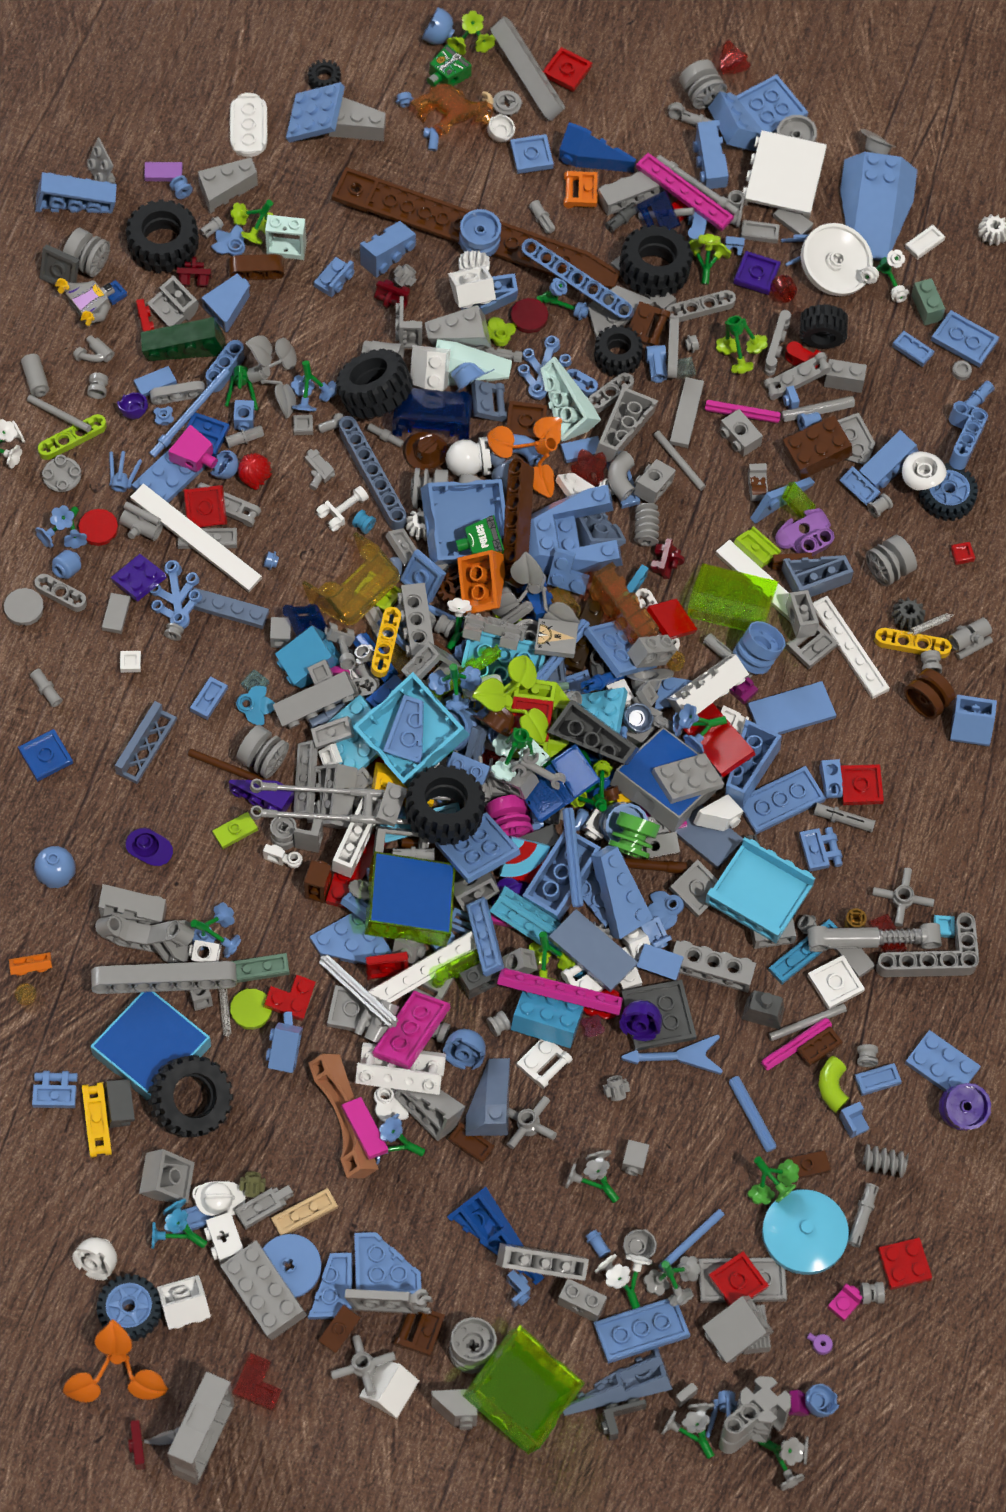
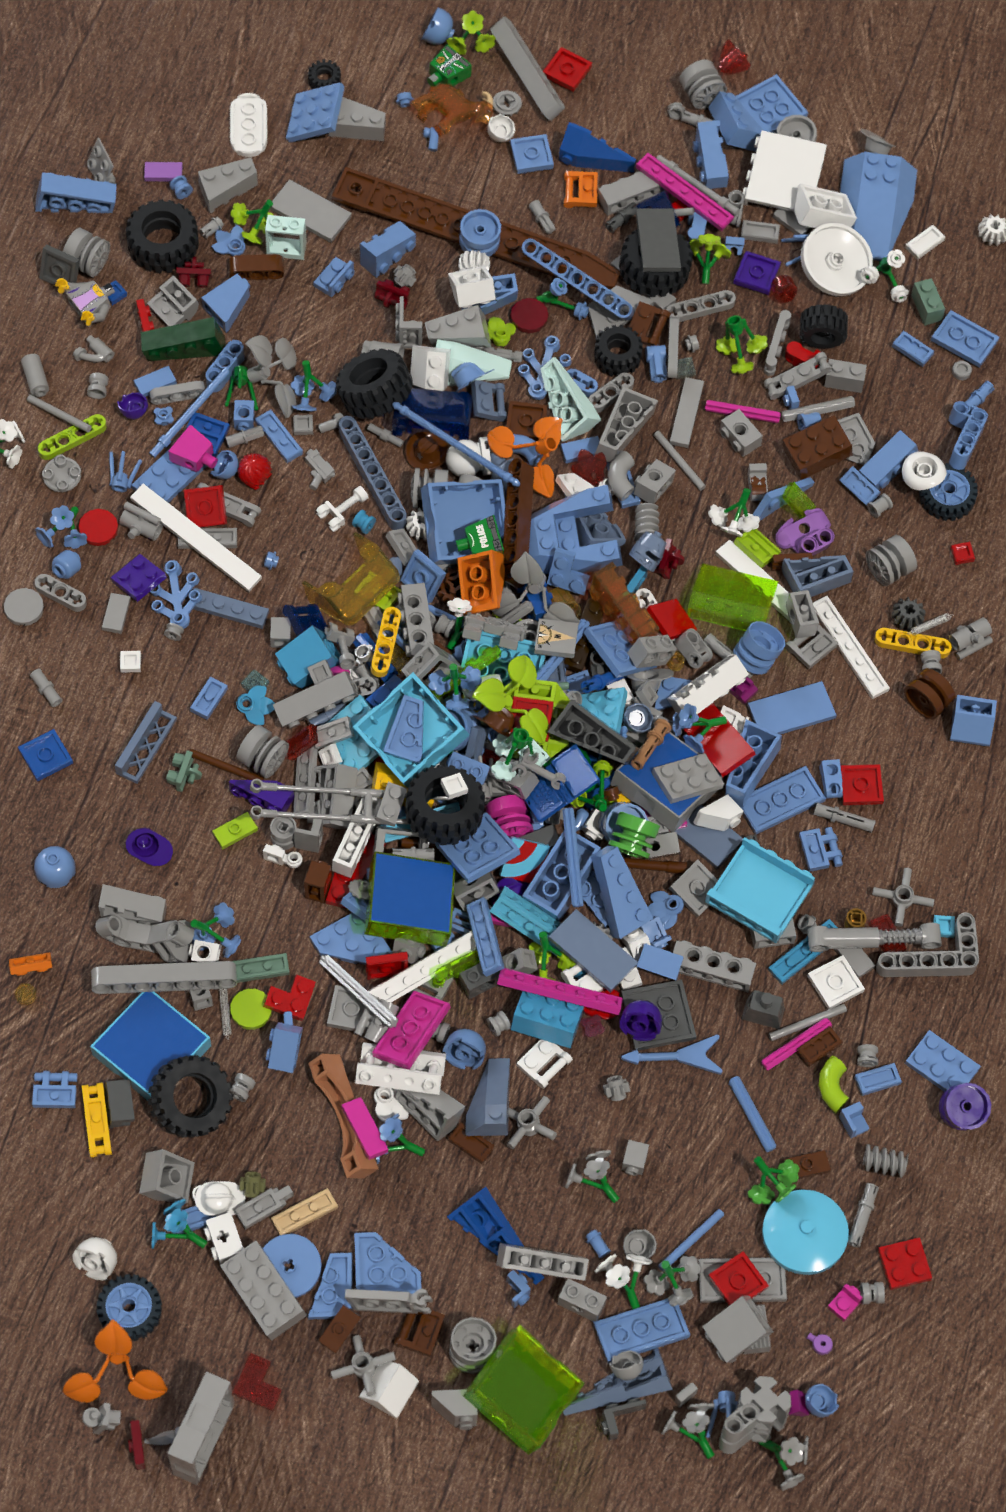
white slope [157,1275,211,1329] -> none
none -> light grey hips [82,1403,121,1434]
none -> sand green hips [166,751,202,792]
none -> light grey wheel [229,1073,256,1102]
none -> medium blue tile [255,410,303,463]
none -> light grey tile [270,179,352,243]
none -> clear red tile [286,724,318,761]
none -> medium blue hose [392,402,520,486]
none -> white tile [440,773,468,800]
none -> light grey hair [609,1350,644,1381]
none -> sand blue helmet [629,531,666,572]
none -> medium nougat pin [631,719,672,770]
none -> dark grey tile [636,209,681,272]
none -> light grey piece [675,628,713,669]
none -> white plant [708,488,760,537]
none -> white slope [794,184,857,228]

